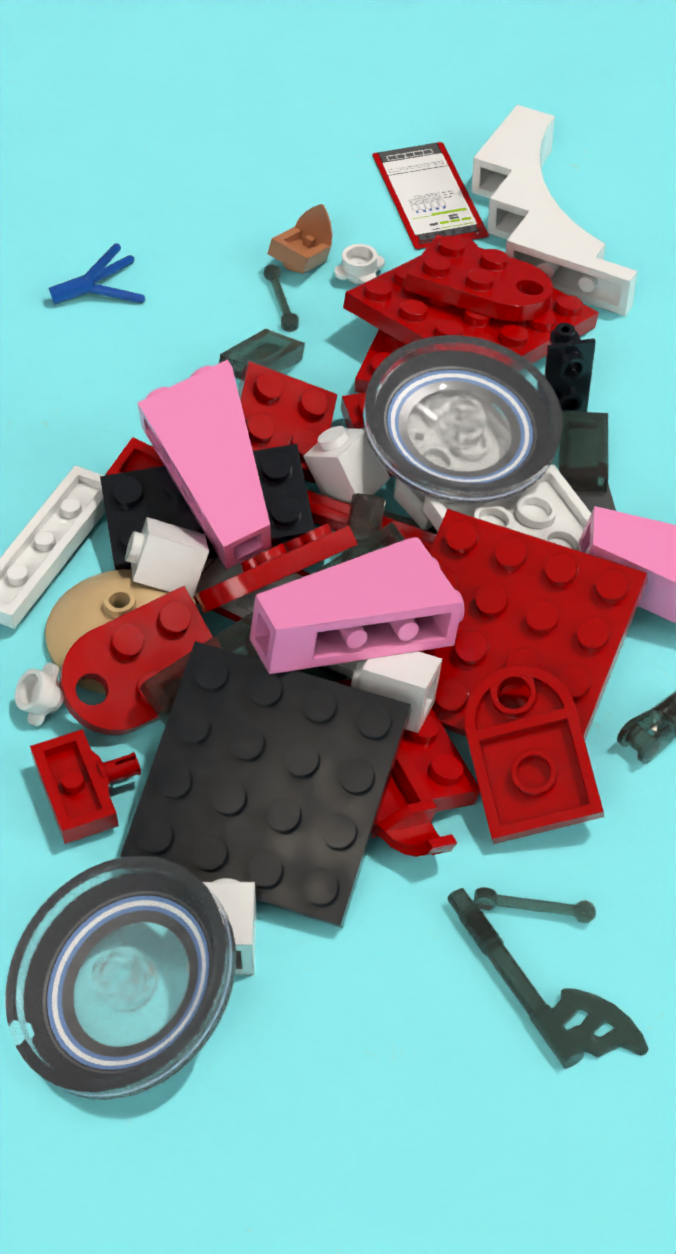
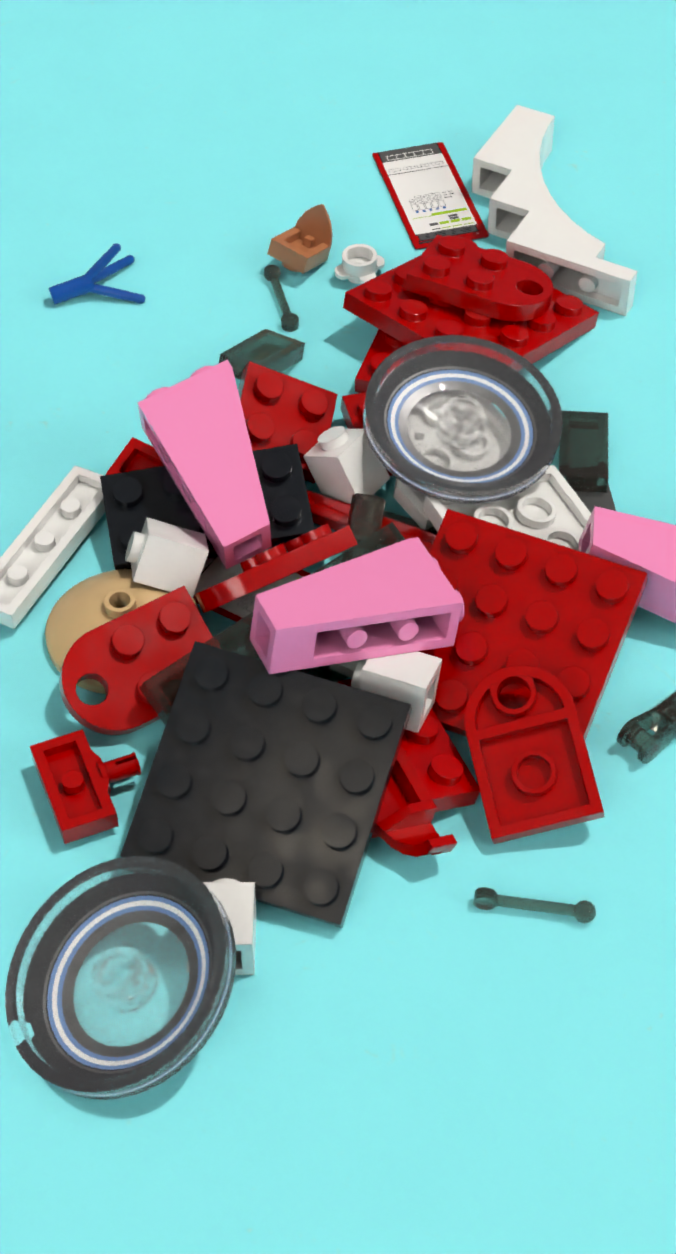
white plate [15,663,64,726] -> none
clear smoke piece [447,888,649,1069] -> none
black hinge [543,323,596,417] -> none

